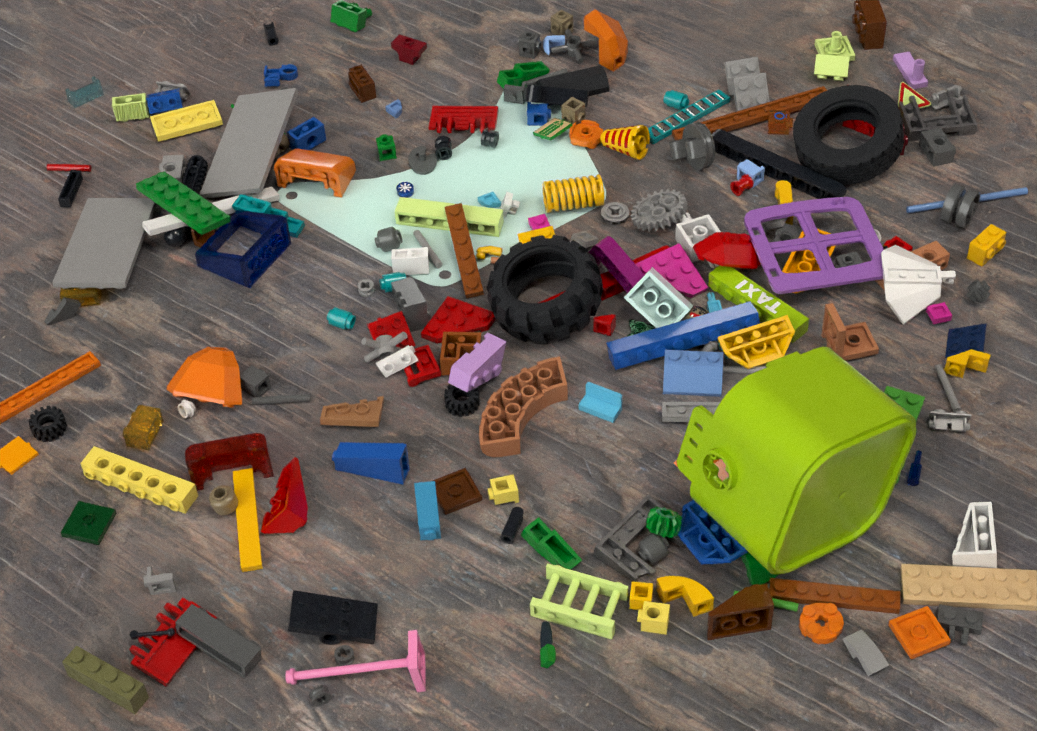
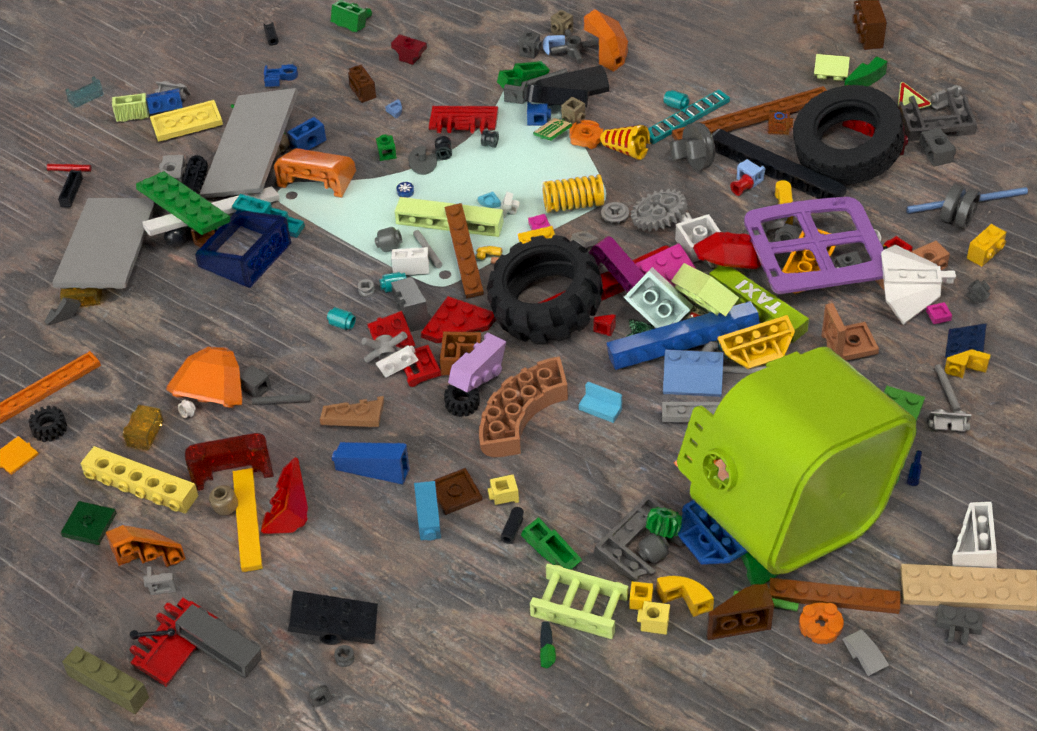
bright pink tile [286,630,426,692] -> none
light grey bracket [724,57,770,112] -> none
yellowish green plate [814,31,855,61] -> none
orange plate [888,606,951,659] -> none
lavender piece [893,52,928,89] -> none
none -> orange brick [106,525,186,567]
none -> yellowish green brick [671,263,739,316]
none -> green slope [844,56,888,86]

